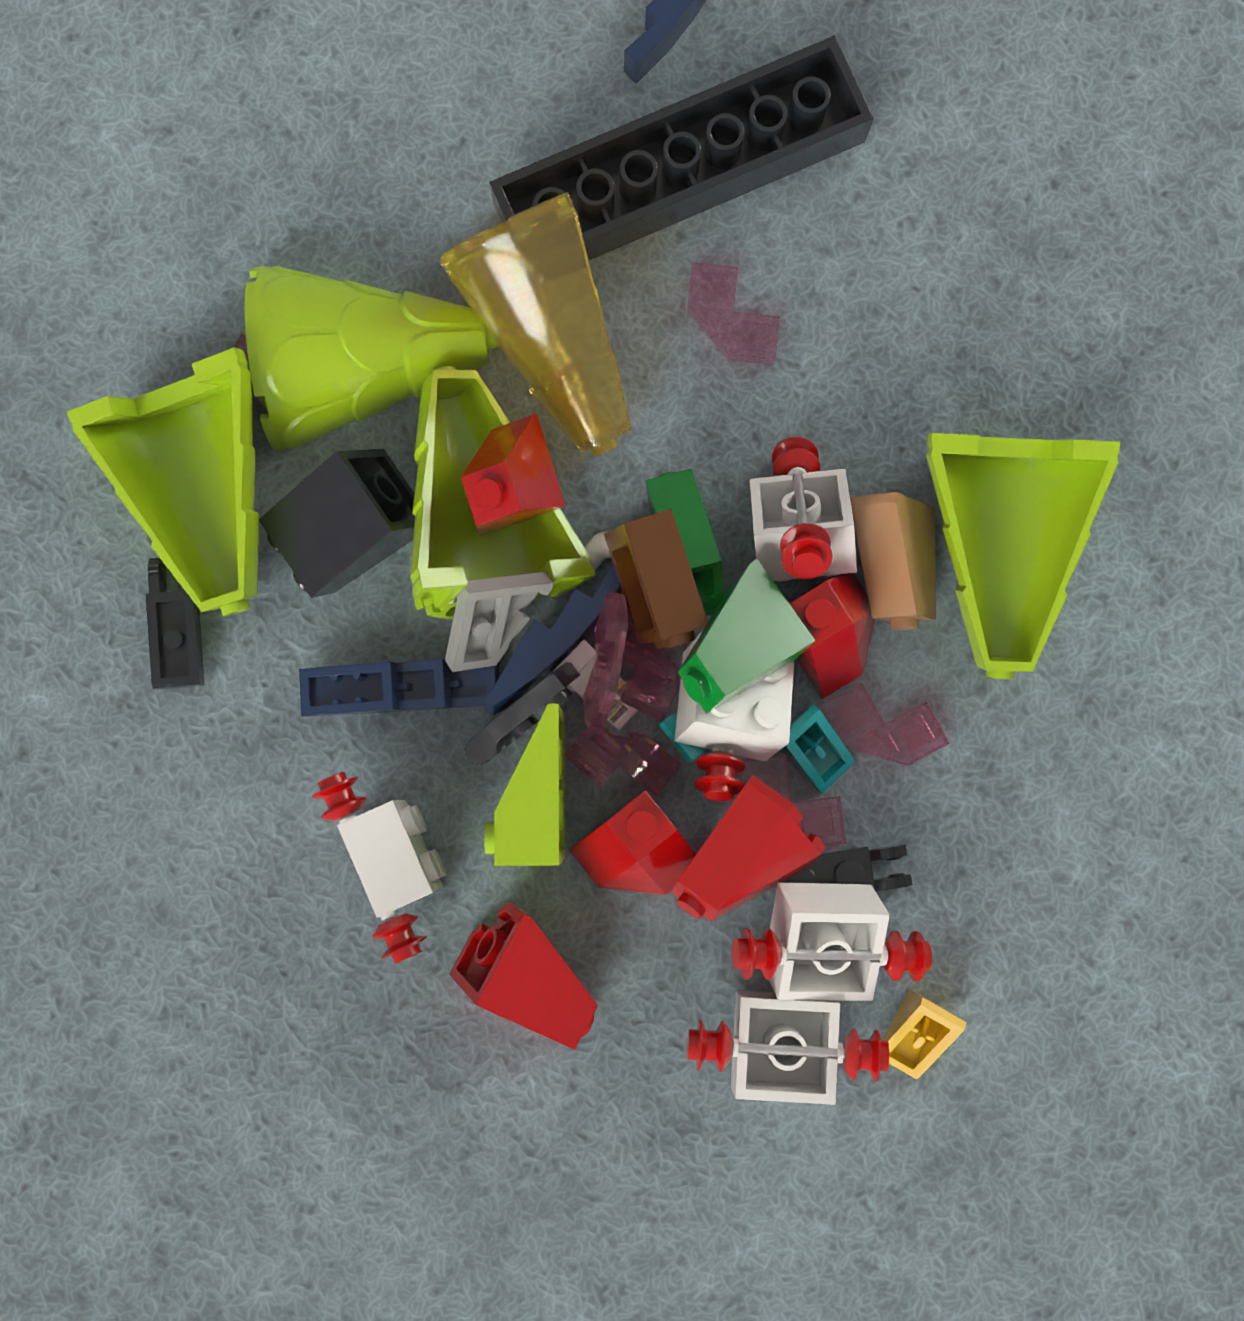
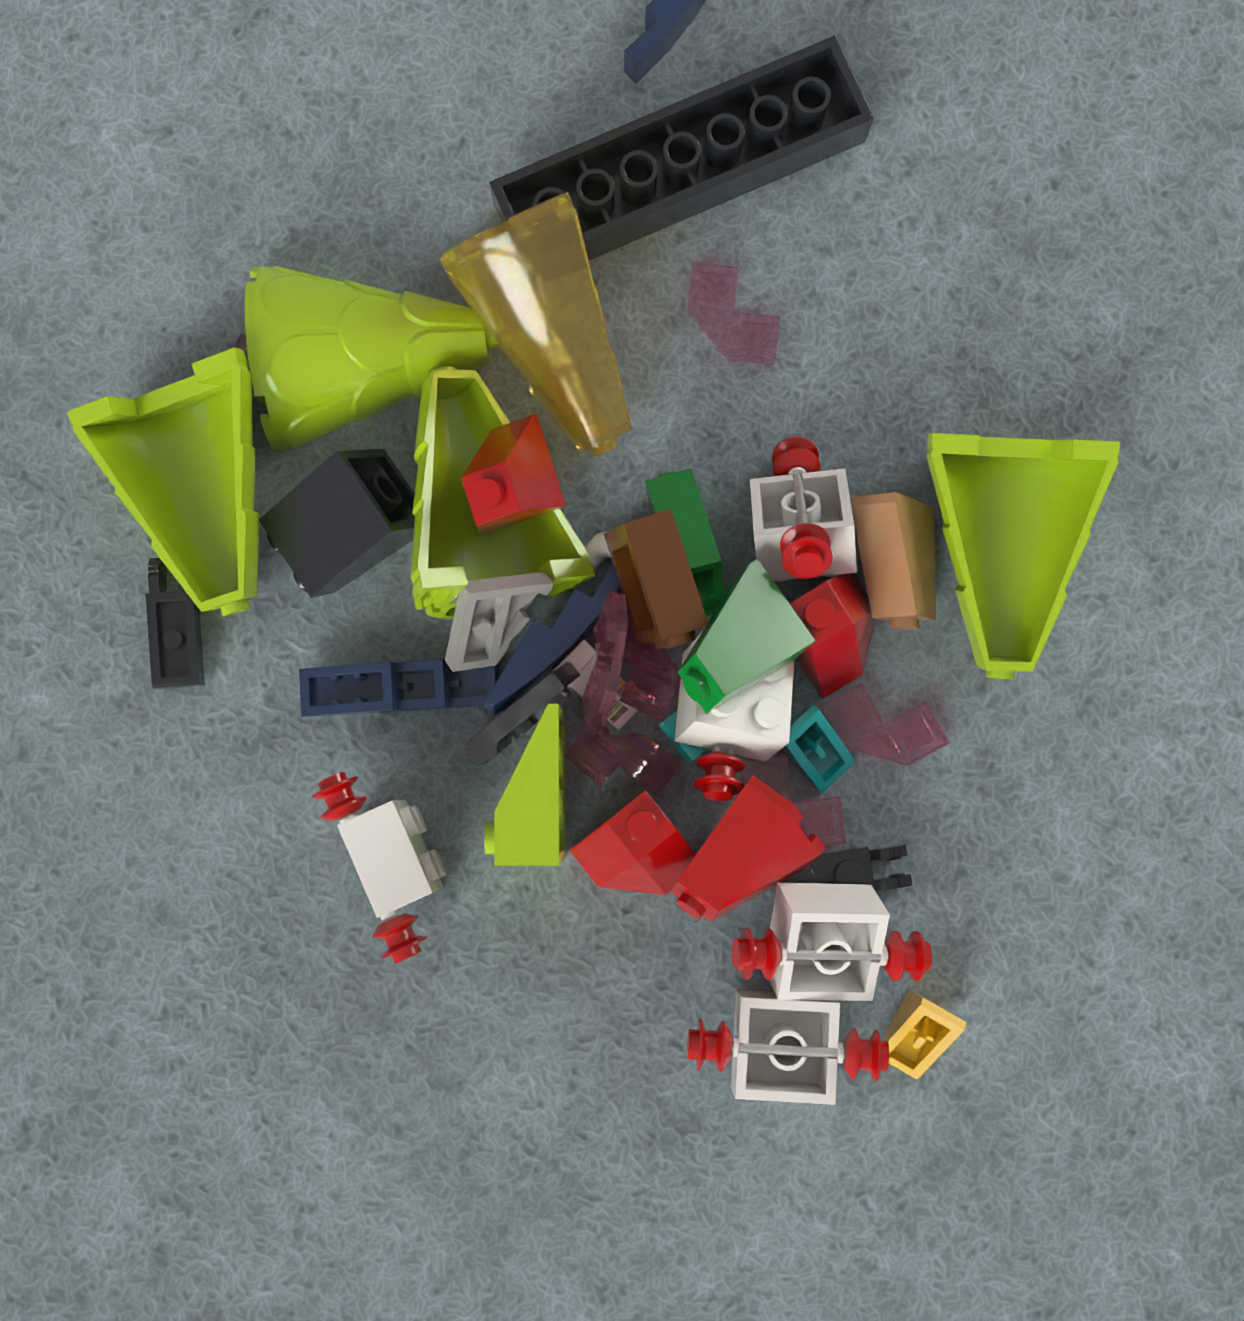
red slope [449,902,598,1050] -> none

